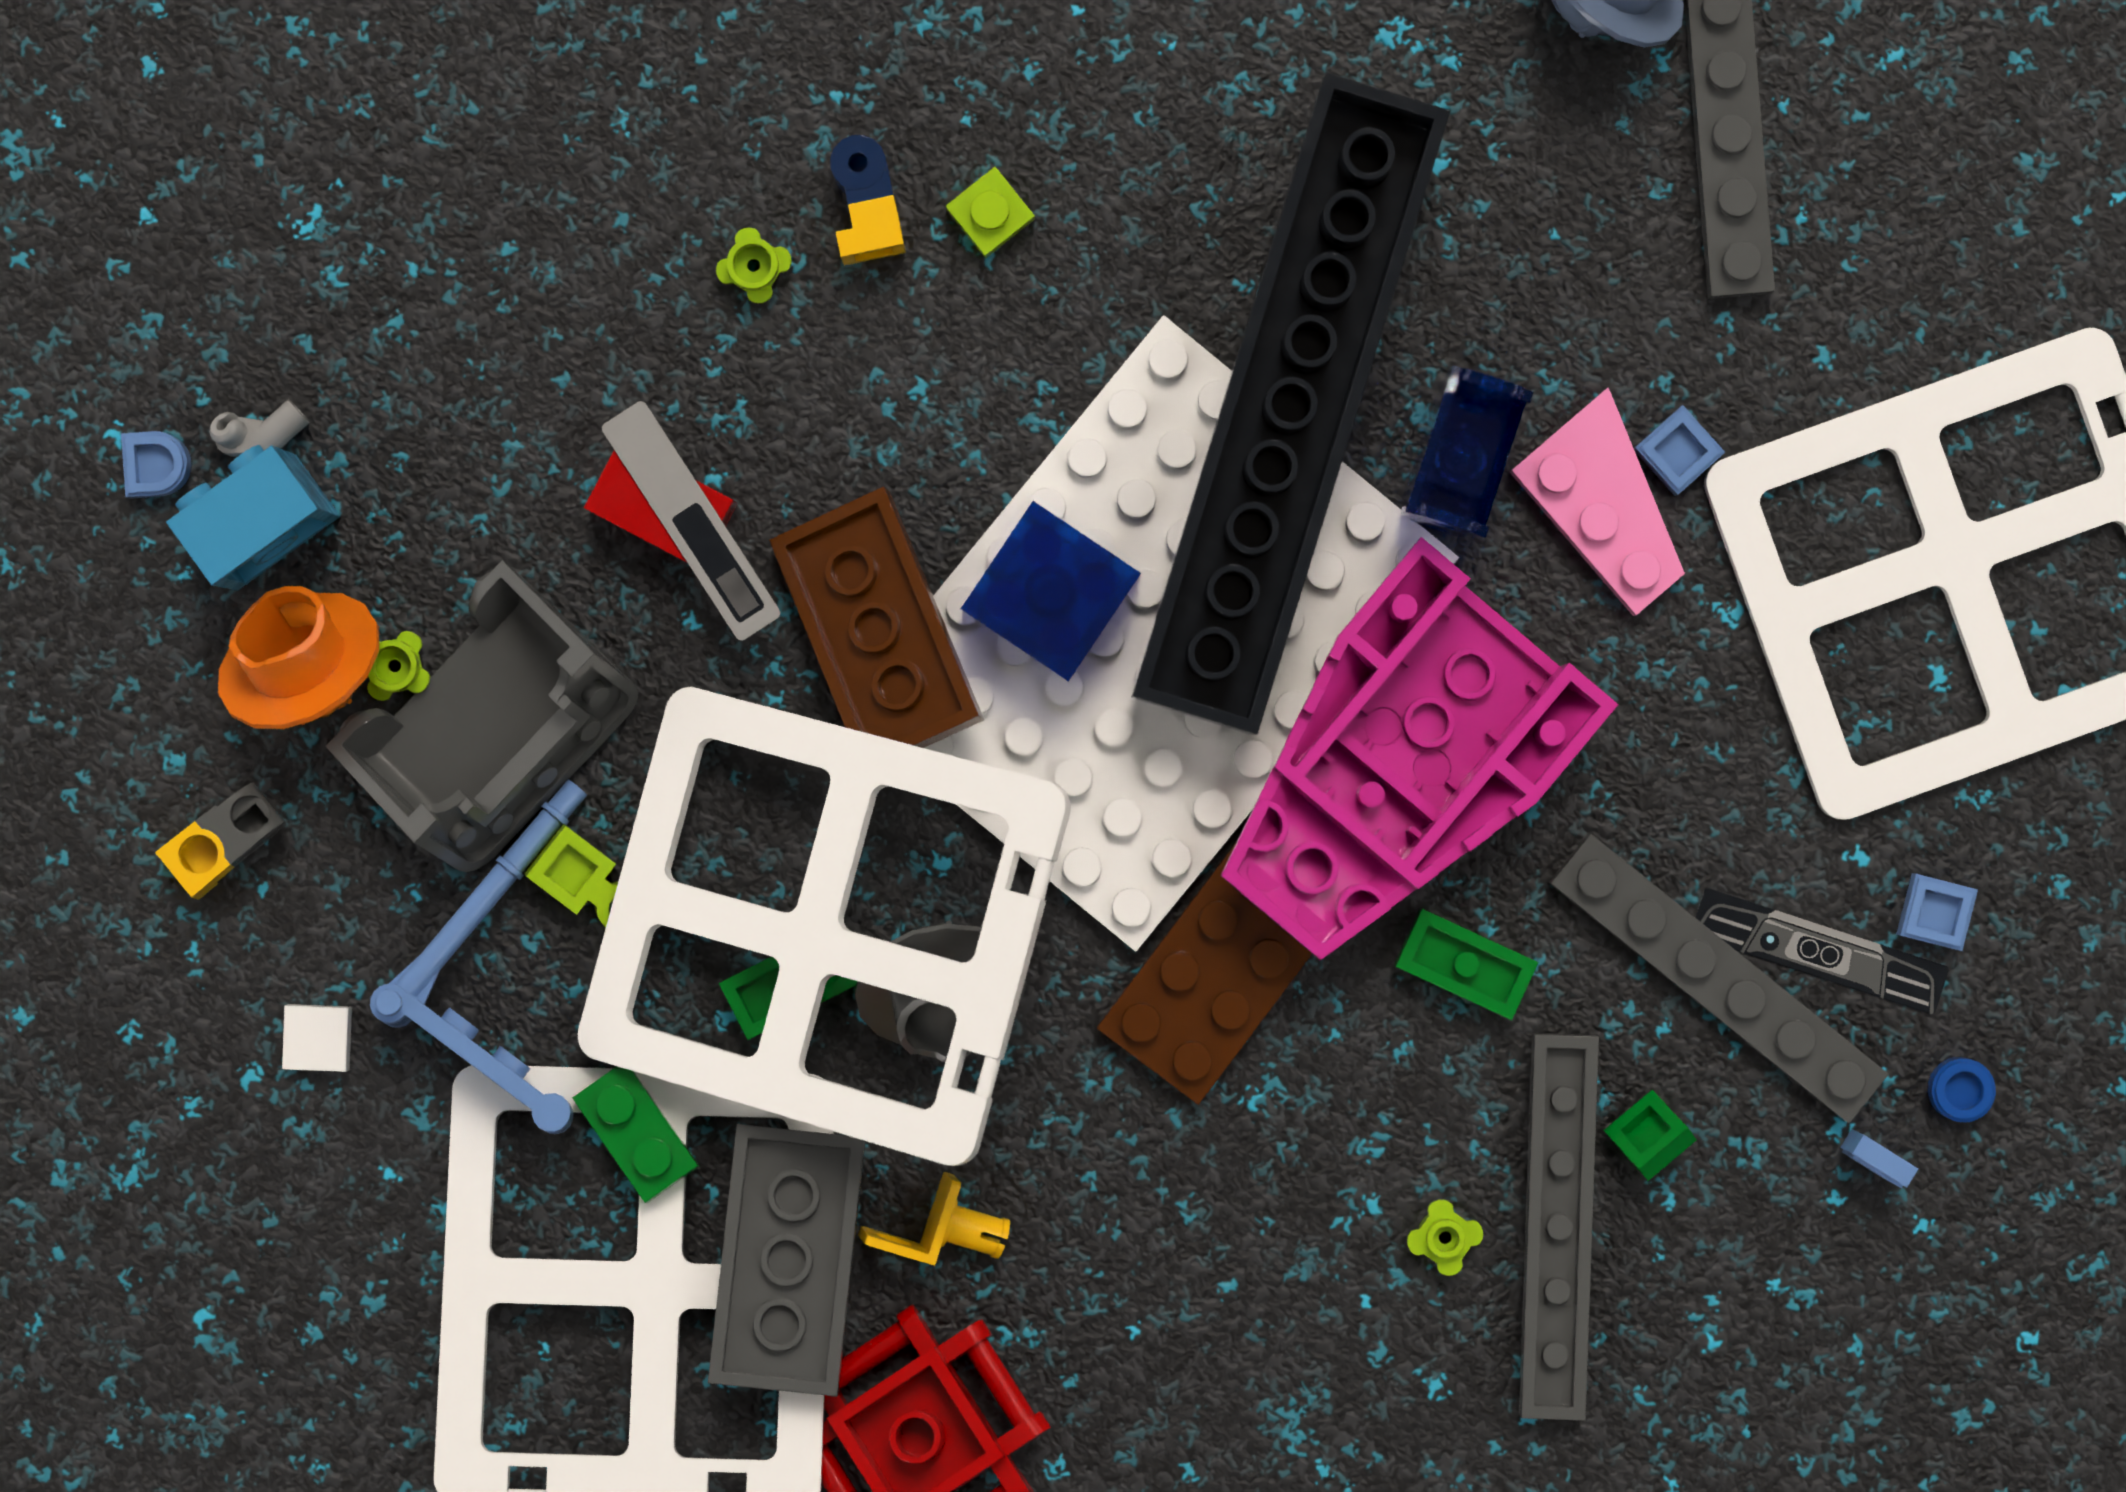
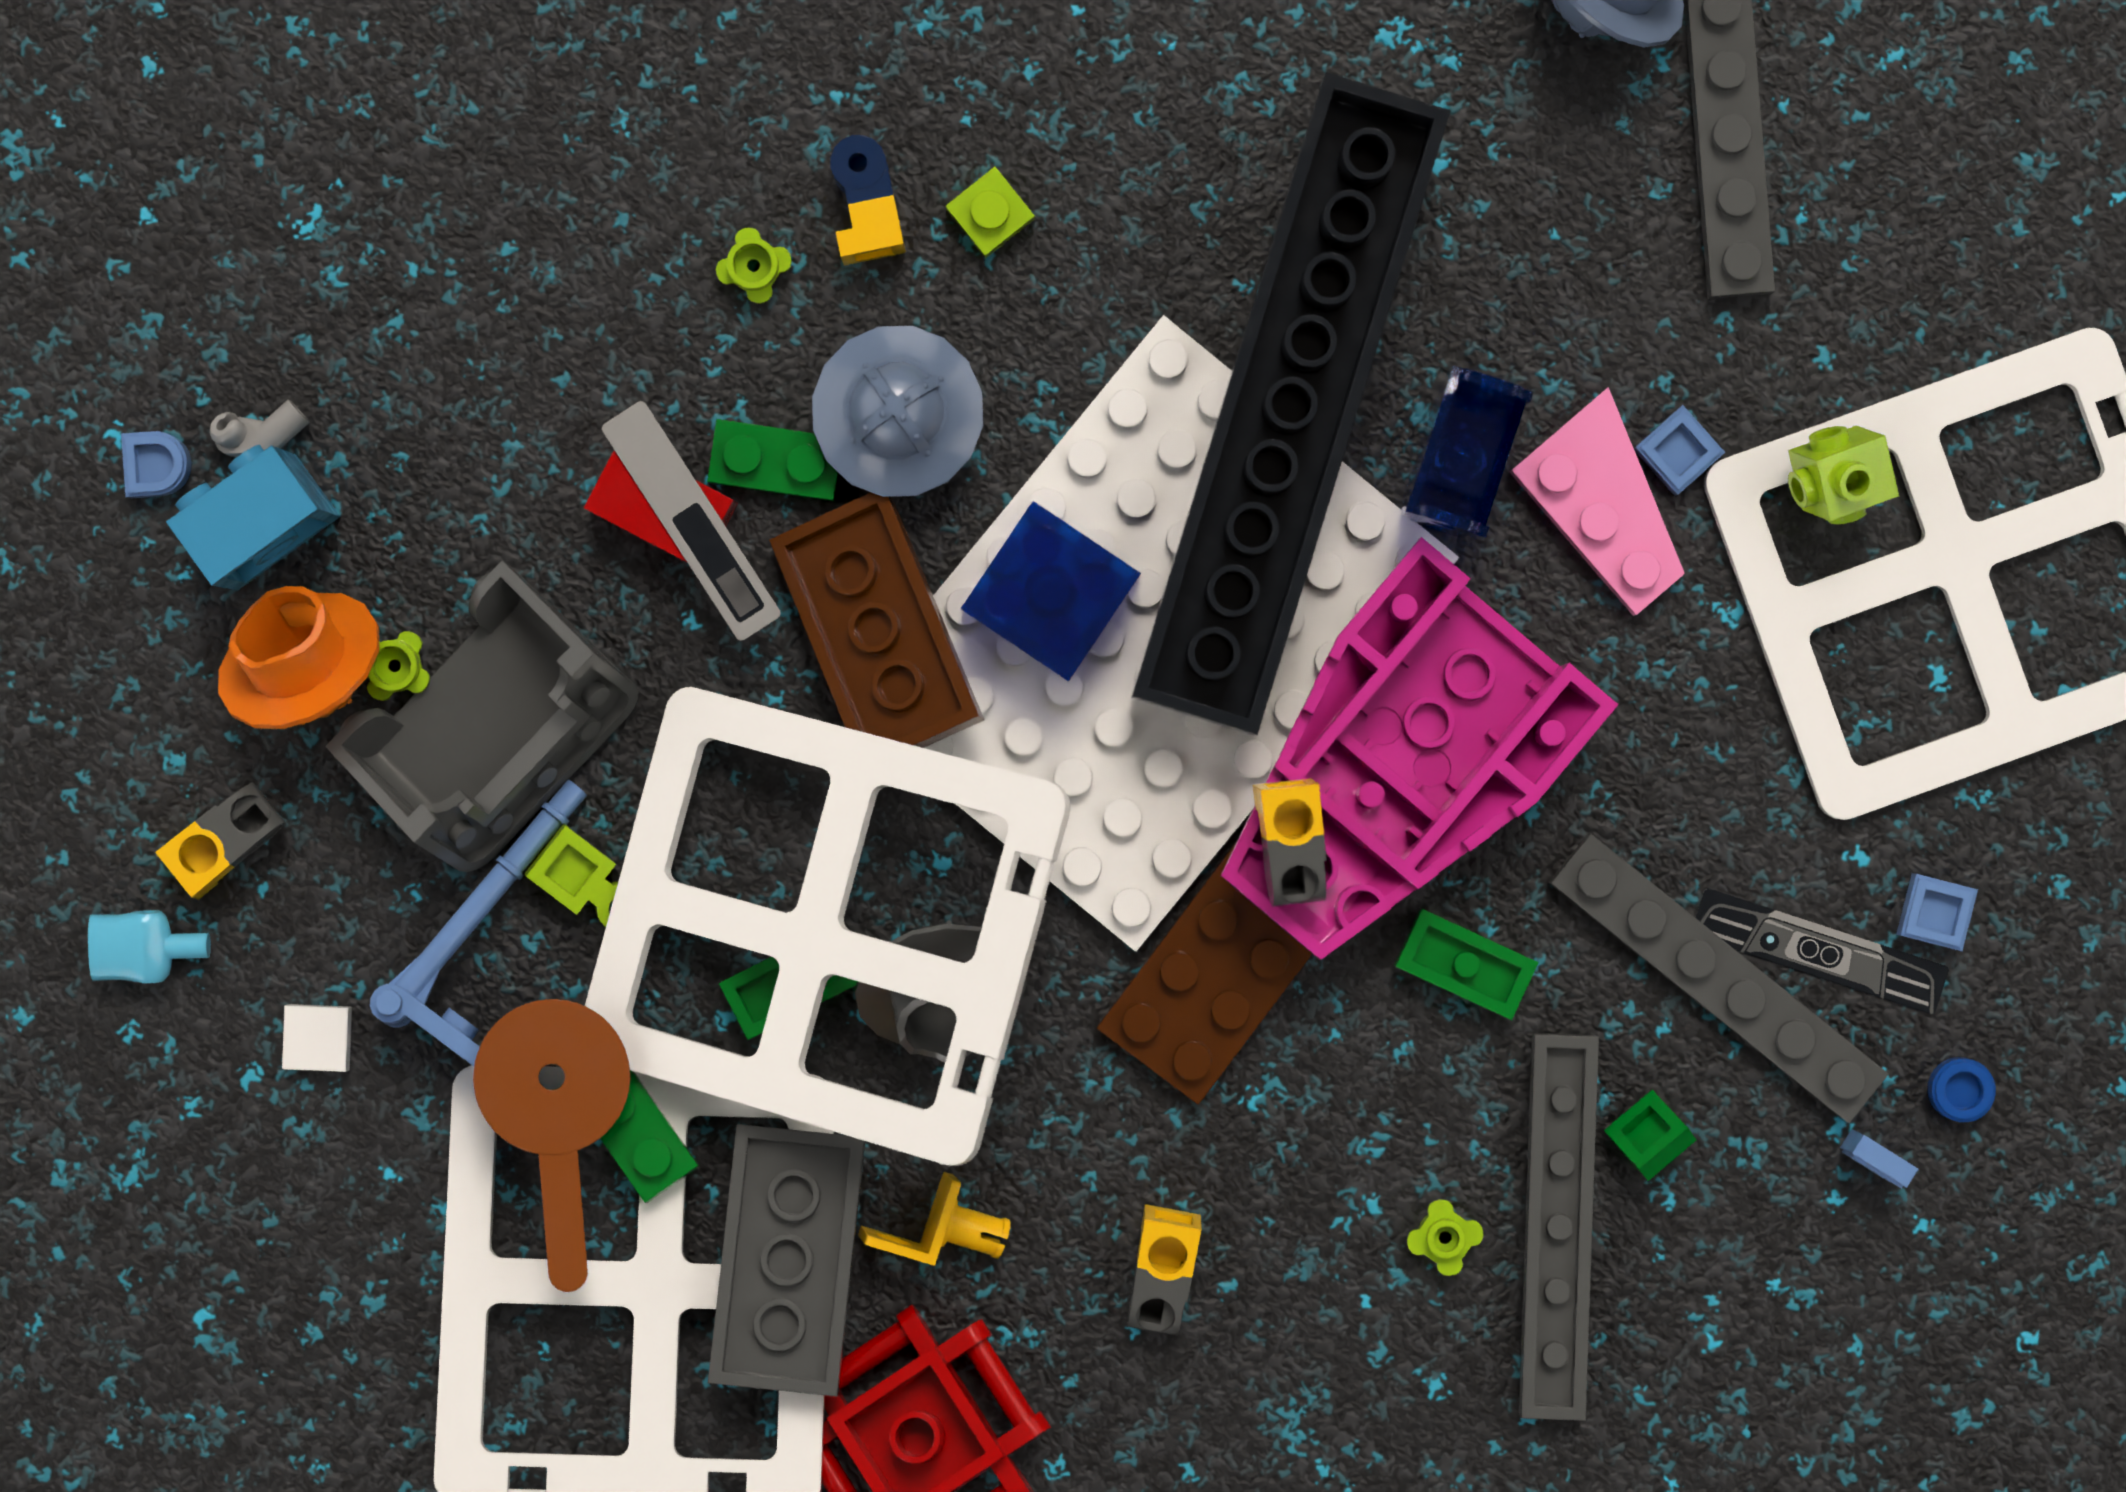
none -> medium azure piece [88,910,211,983]
none -> dark orange piece [473,999,630,1292]
none -> green plate [707,419,839,502]
none -> sand blue helmet [812,326,983,497]
none -> leg [1127,1204,1202,1336]
none -> leg [1252,778,1327,907]
none -> lime brick [1788,425,1899,524]

